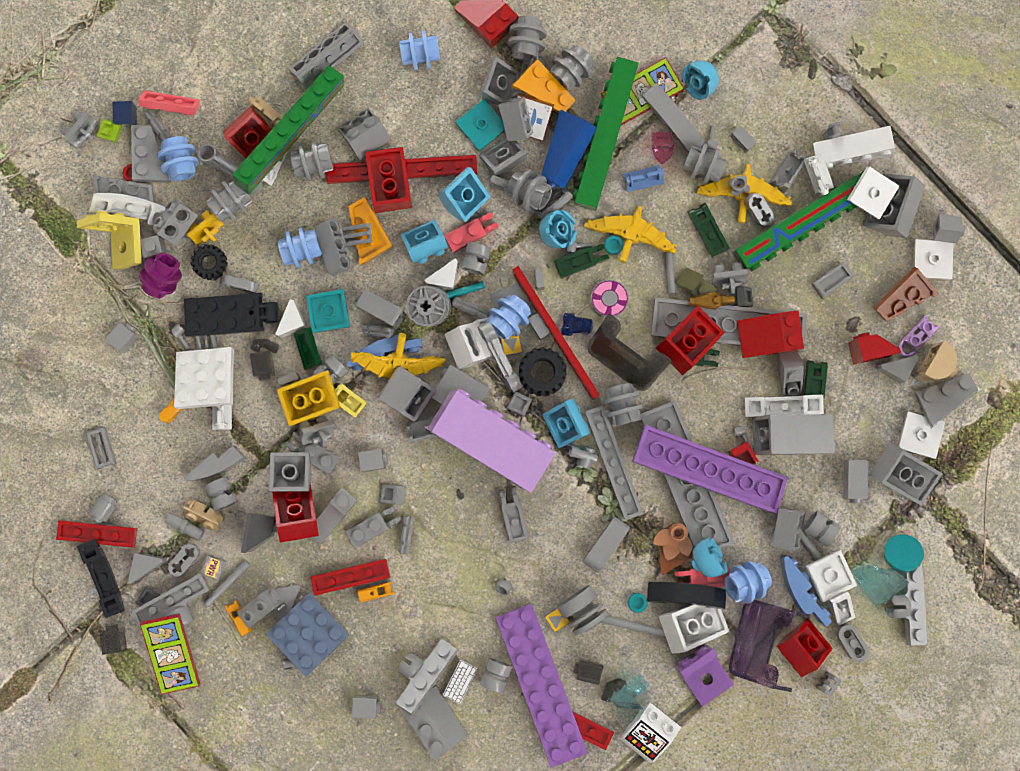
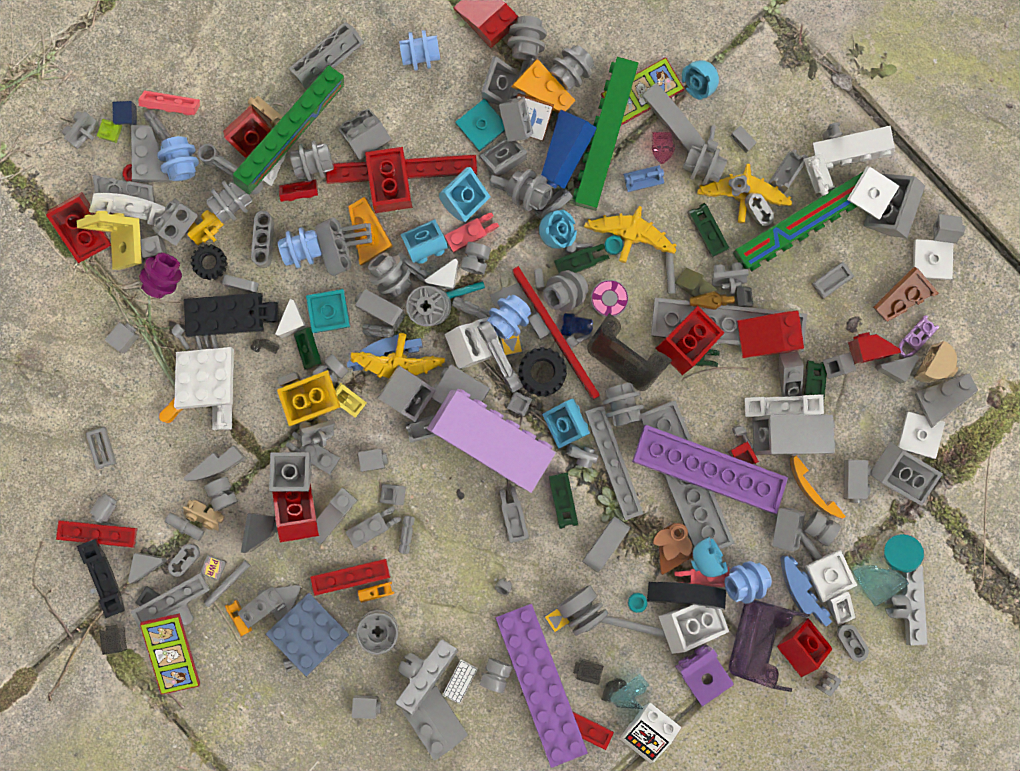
clear smoke brick [250,351,275,381] -> none
none -> red slope [46,192,111,263]
none -> light grey beam [251,211,274,268]
none -> red plate [279,179,318,202]
none -> light grey wheel [356,609,398,655]
none -> light grey piece [368,252,412,297]
none -> light grey axle [397,253,429,282]
none -> light grey piece [543,270,589,312]
none -> dark green plate [549,472,578,529]
none -> light grey hand [566,333,592,348]
none -> light orange slope [790,455,846,519]
none -> light grey brick [823,352,857,379]

